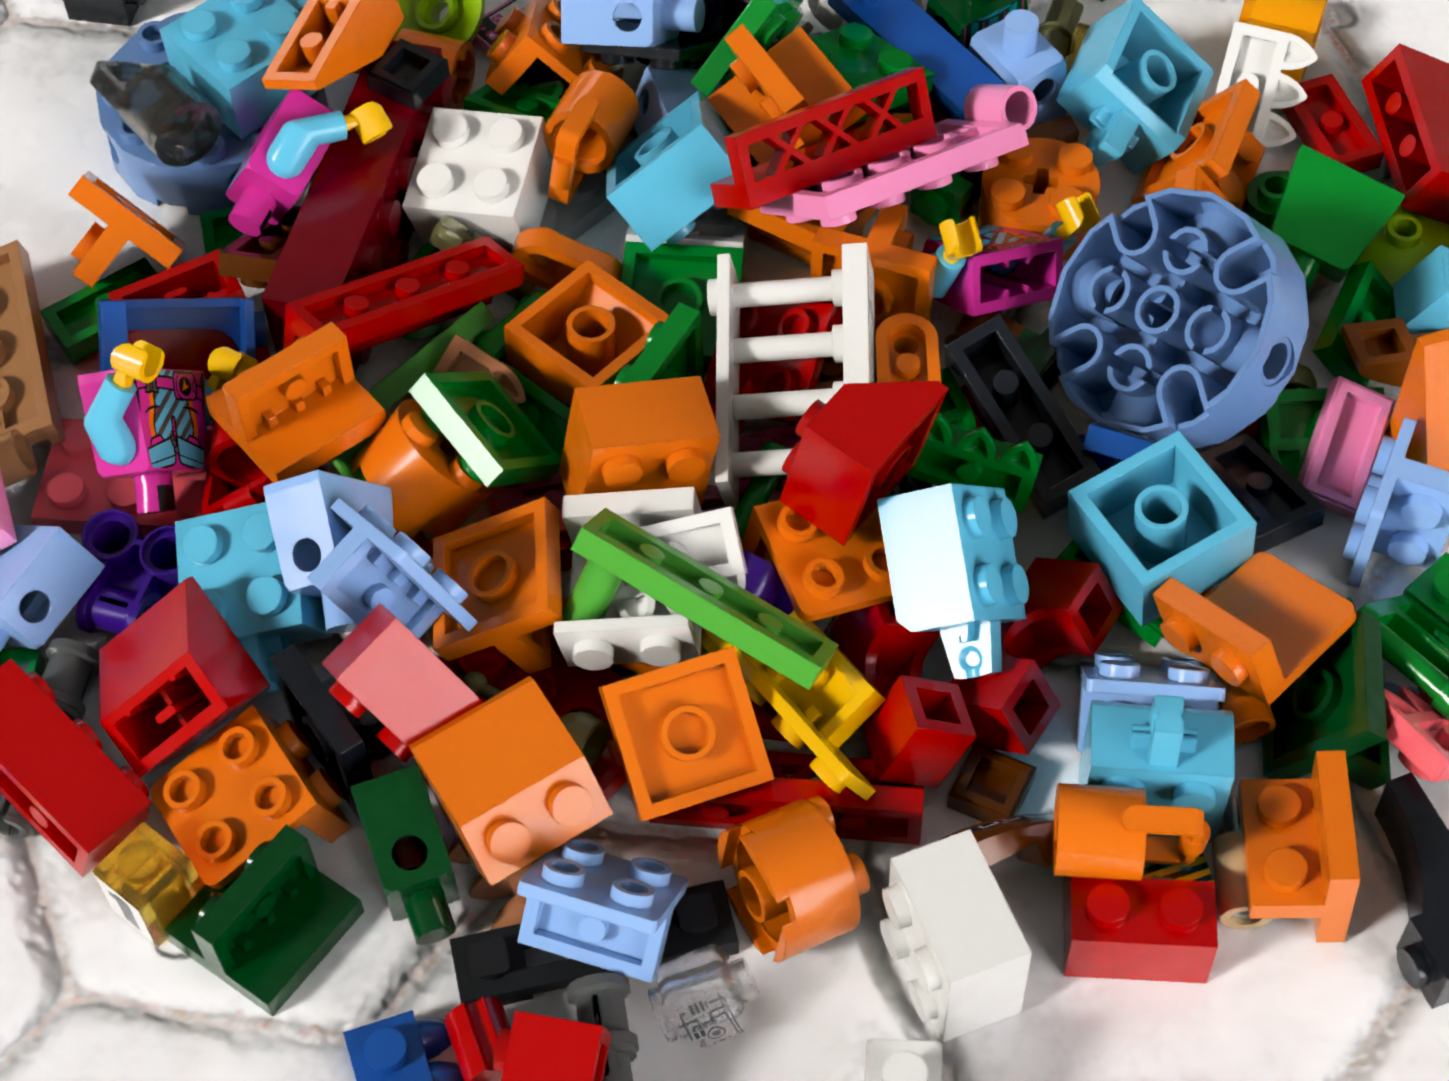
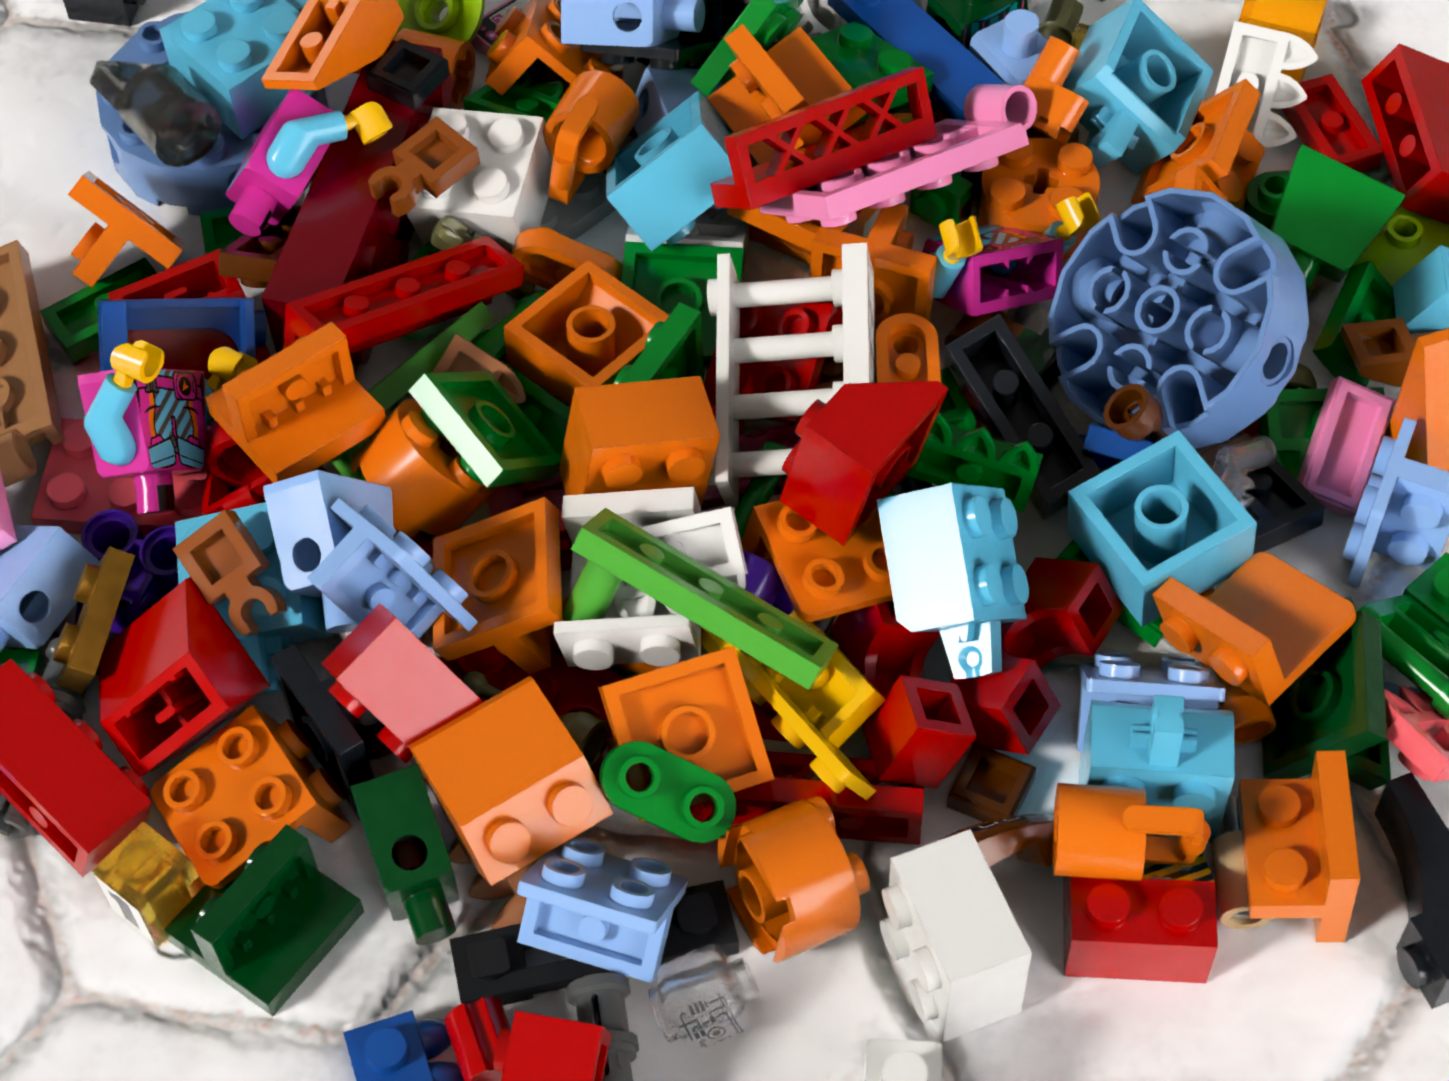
none -> pearl gold plate [52,546,135,693]
none -> dark orange plate [172,510,287,636]
none -> dark orange plate [368,116,480,217]
none -> green plate [599,741,736,843]
none -> orange piece [1023,36,1089,144]
none -> reddish brown hinge [1104,384,1217,475]
none -> clear arm [1213,435,1277,508]

